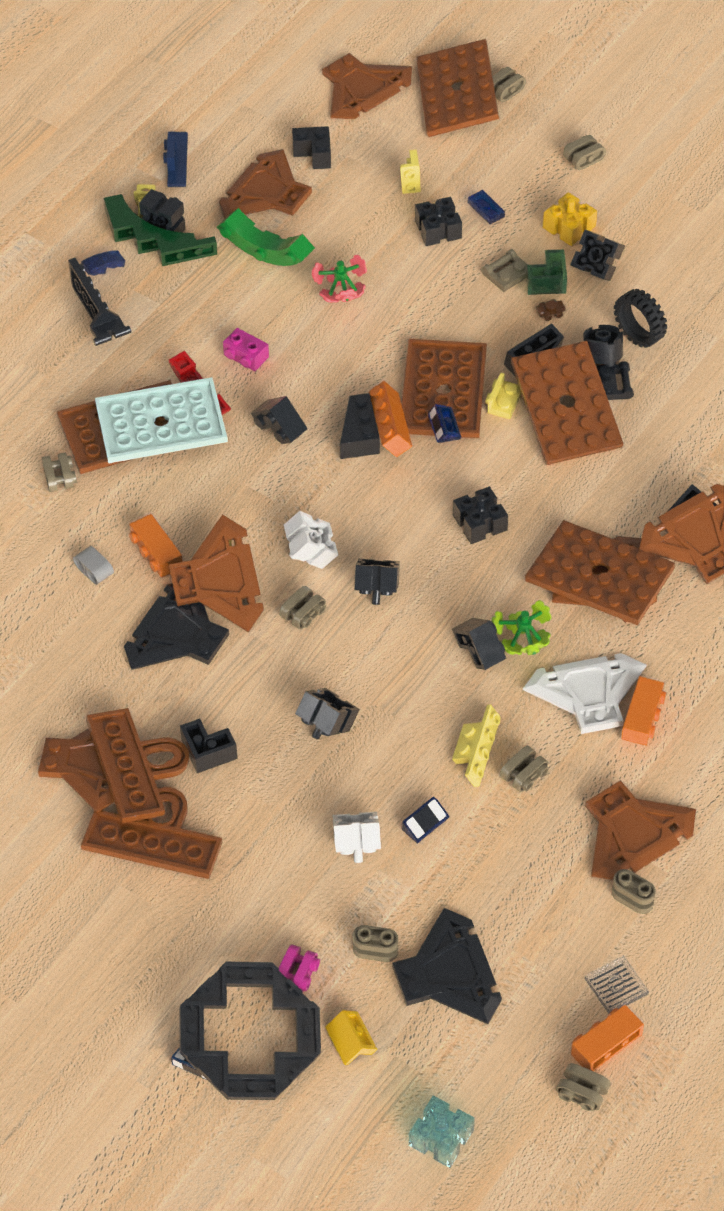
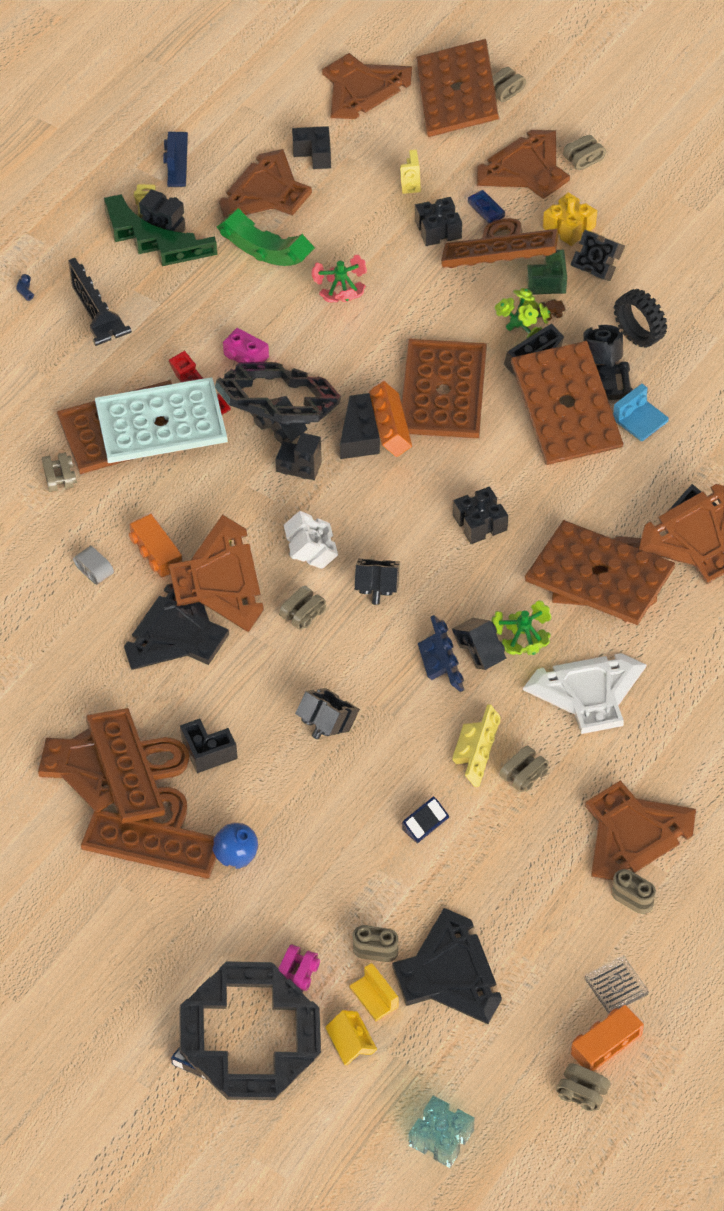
clear blue slope [81,250,126,276] -> none
white brick [333,812,381,863] -> none
clear blue slope [428,404,462,443] -> none
dark tan plate [481,249,533,292] -> none
light yellow bracket [485,373,522,419] -> none
orange brick [621,676,667,746] -> none
none -> dark blue arm [16,274,34,301]
none -> blue cylinder [213,823,258,869]
none -> black plate [215,362,341,425]
none -> black brick [275,432,322,481]
none -> yellow panel [349,963,398,1022]
none -> dark blue bracket [418,615,464,692]
none -> dark orange plate [441,218,559,268]
none -> dark orange plate [477,130,570,199]
none -> lime plant [495,288,550,338]
none -> dark azure bracket [613,384,669,441]

